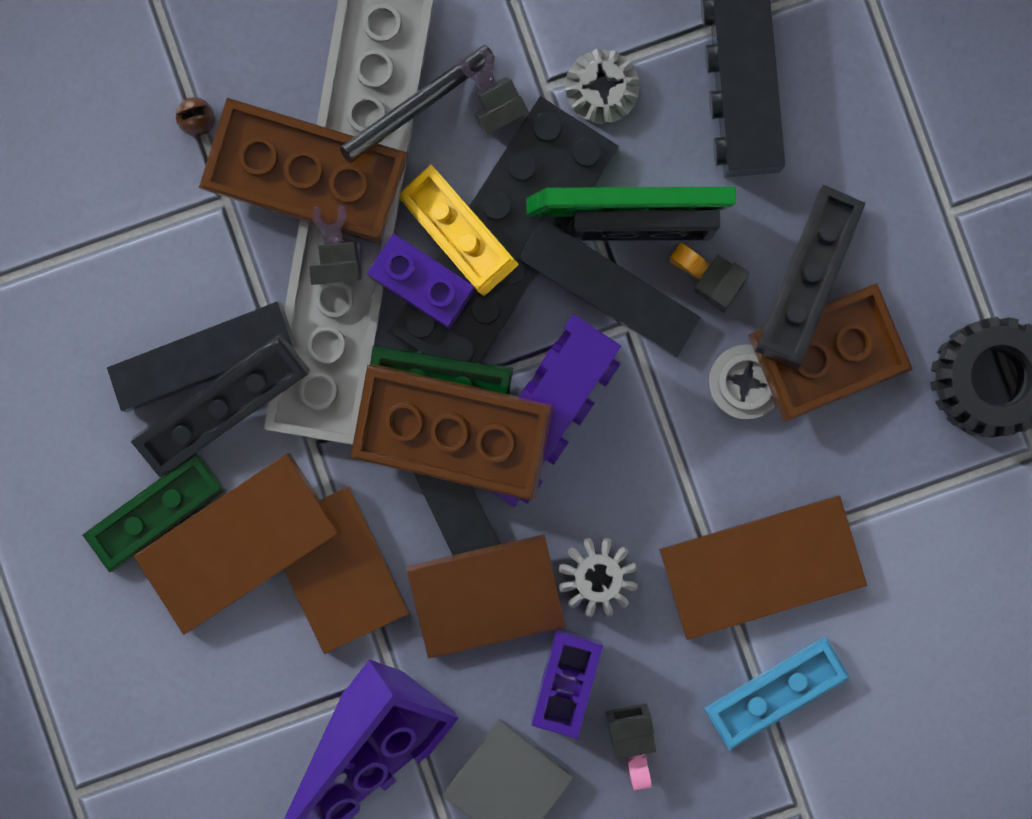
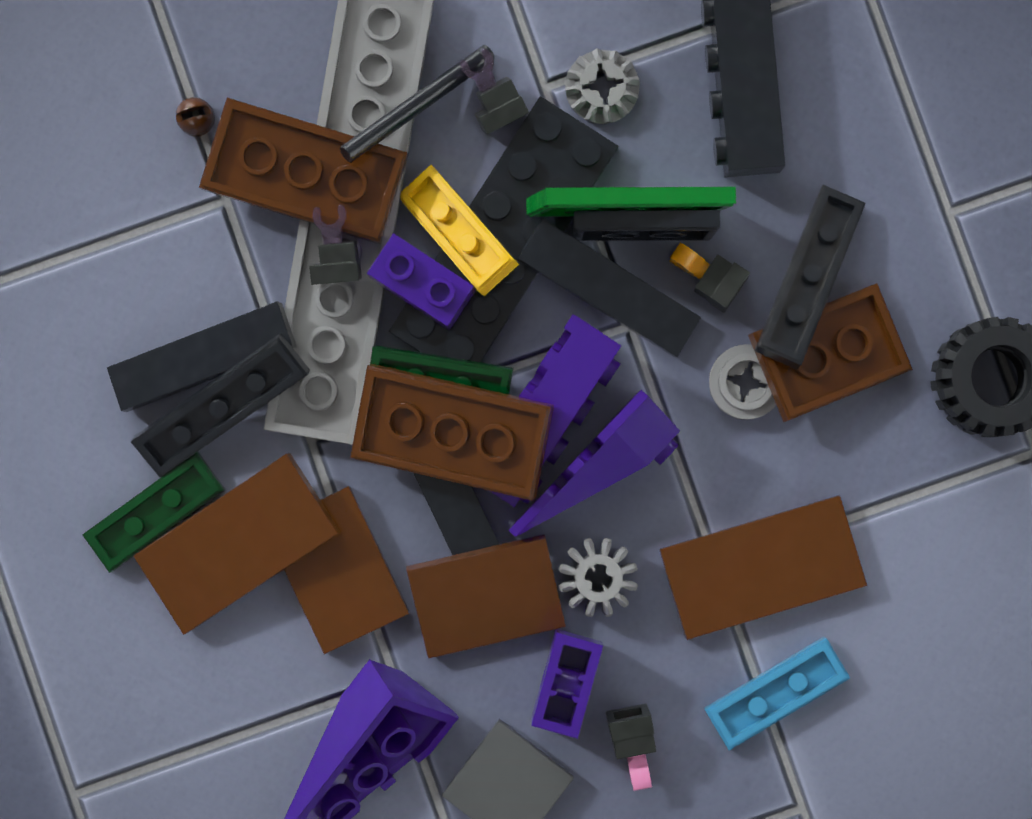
none -> dark purple wedge [508,390,680,537]

